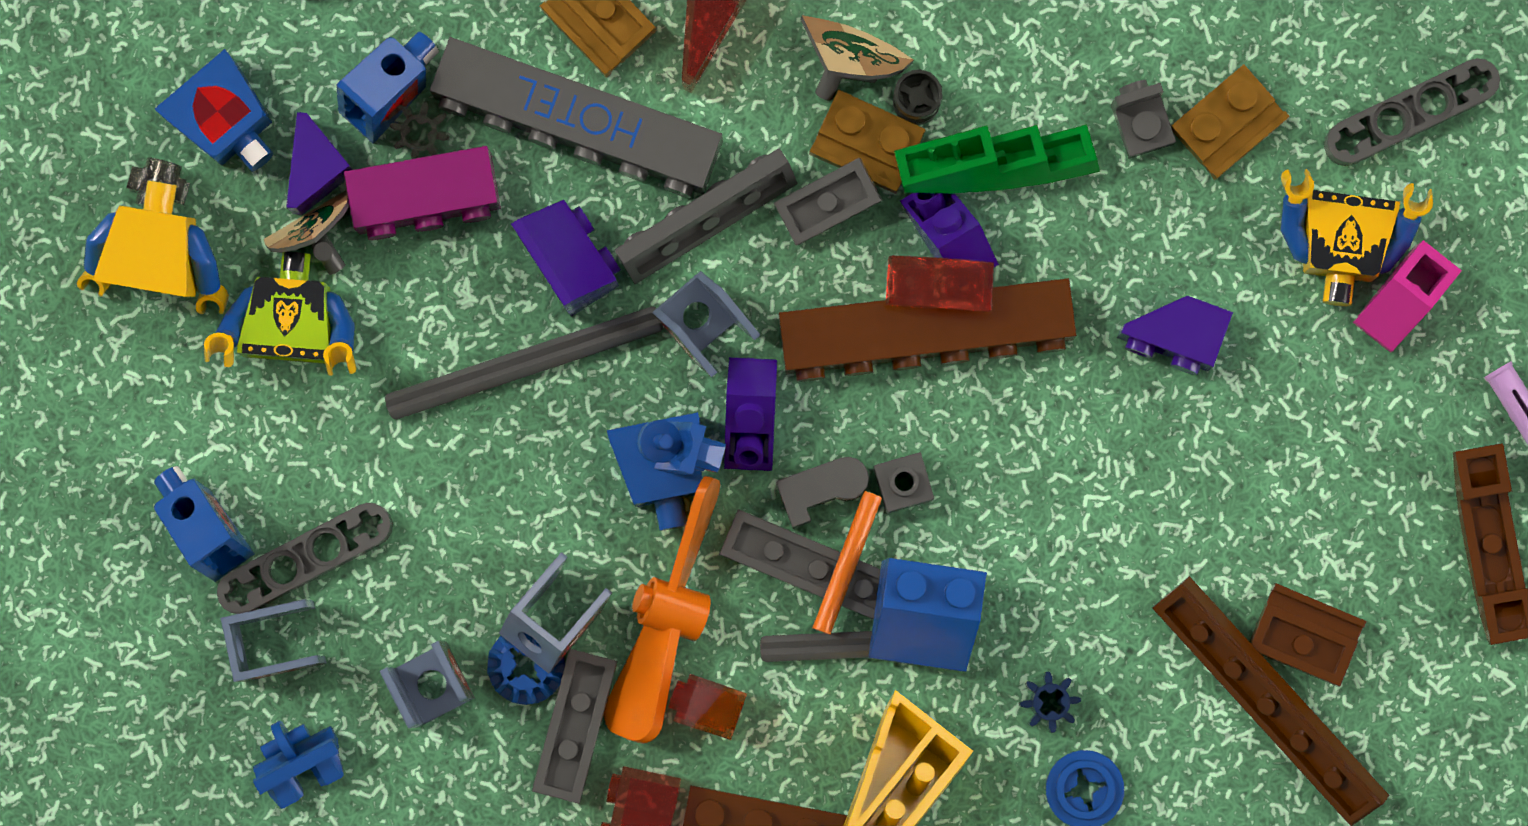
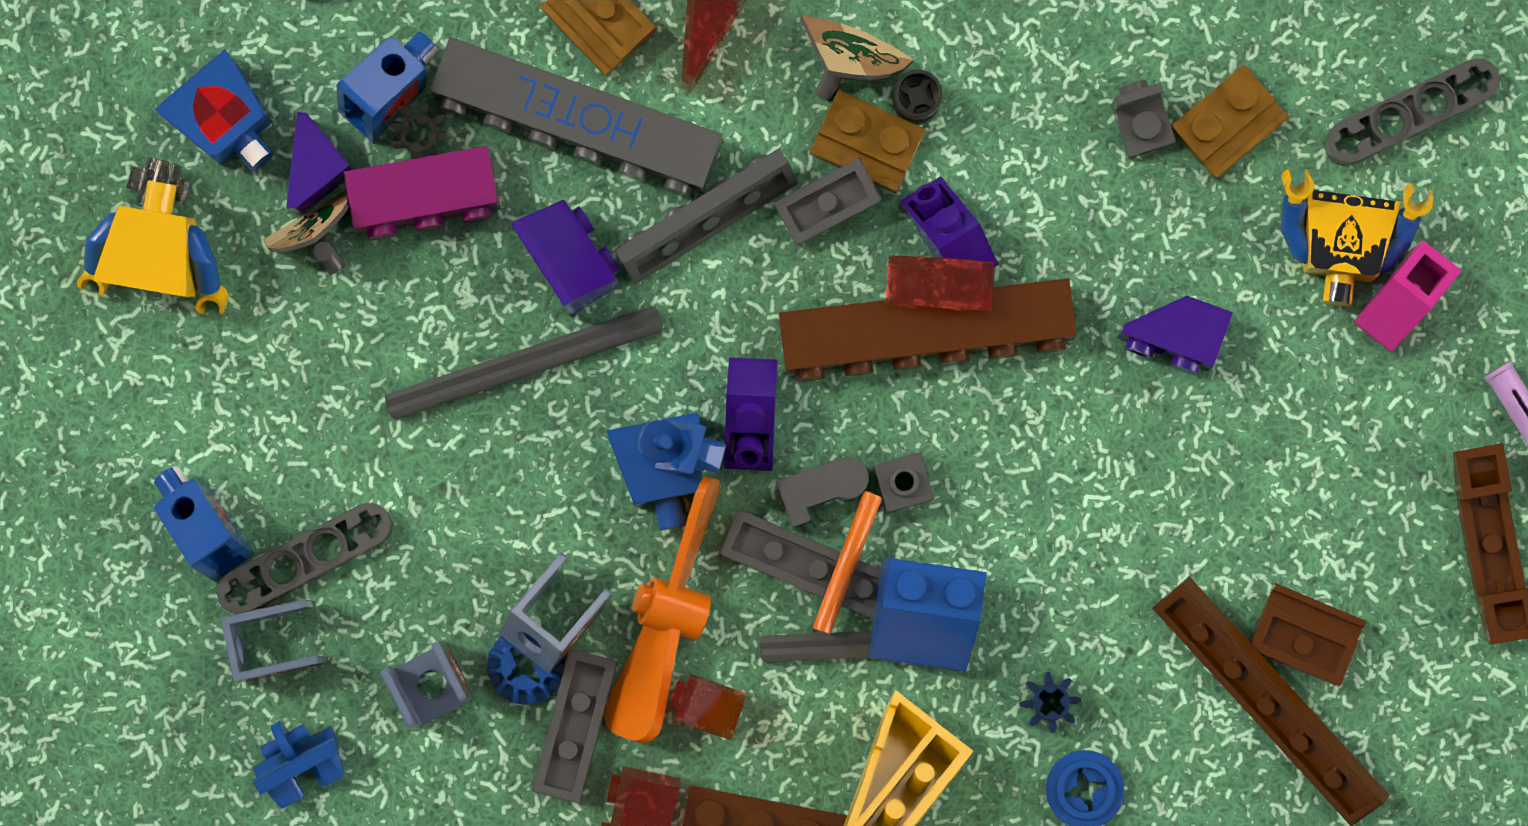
torso [204,251,357,376] -> none
sand blue piece [652,271,760,377] -> none
green slope [894,124,1100,194] -> none

